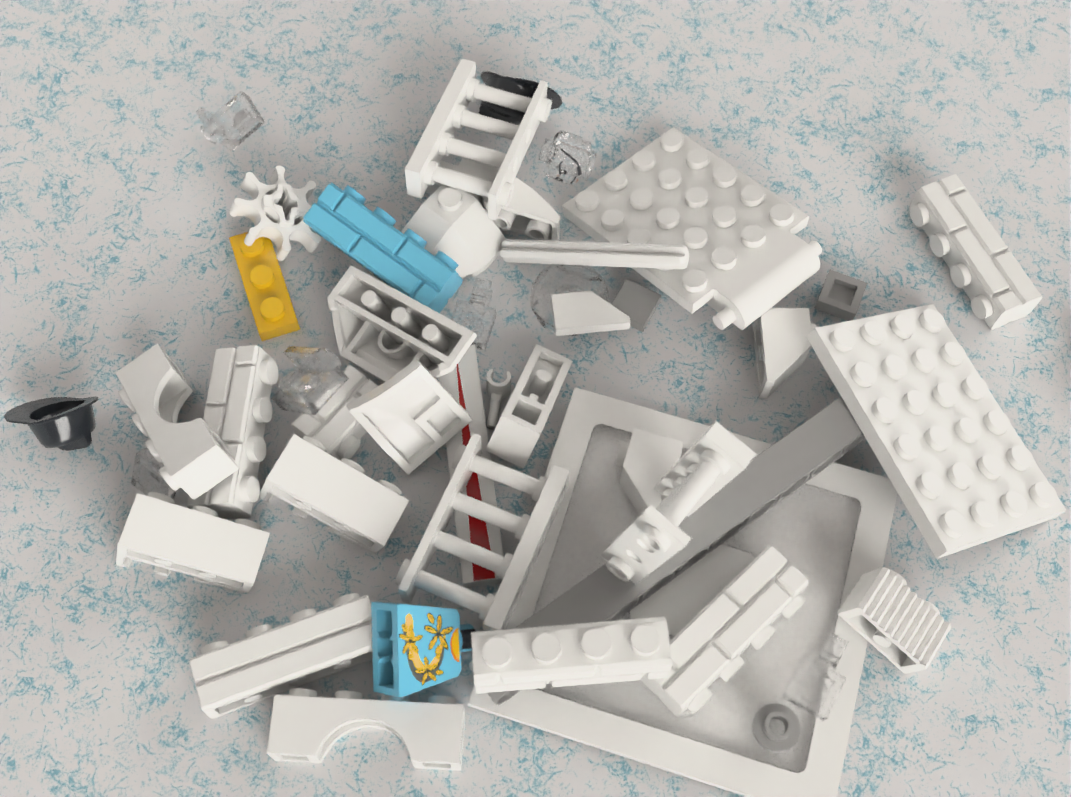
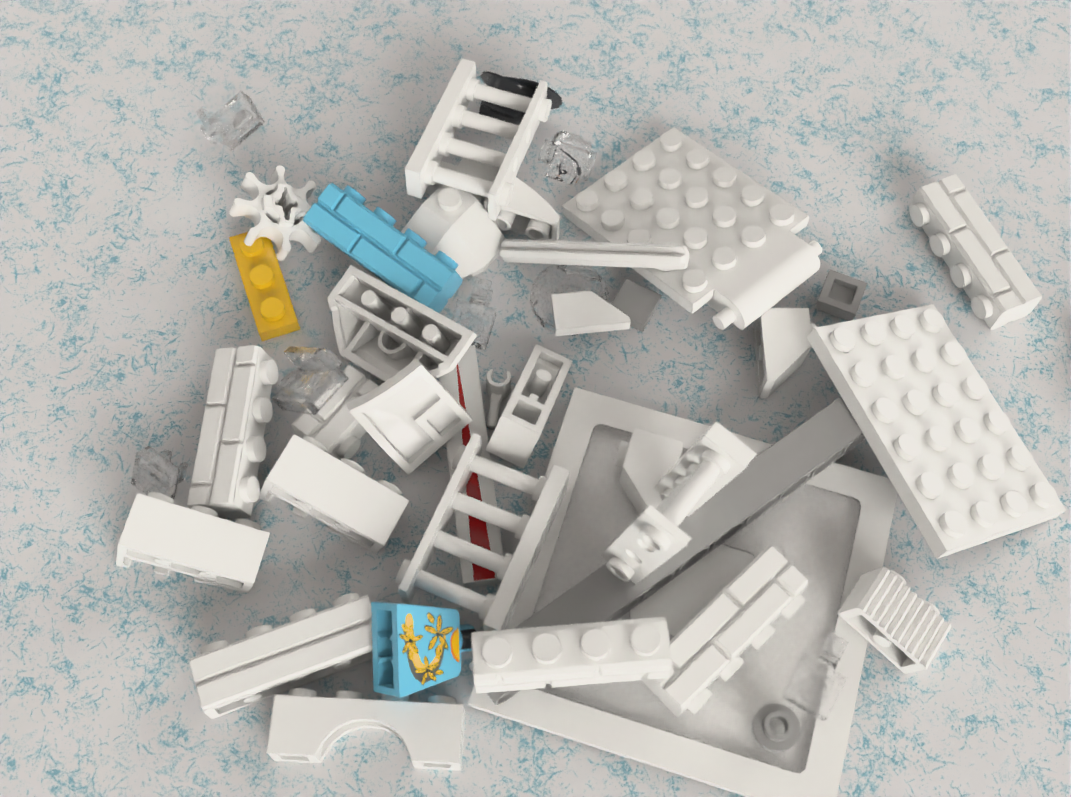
black piece [4,396,99,451] -> none
white arch [115,343,239,500] -> none

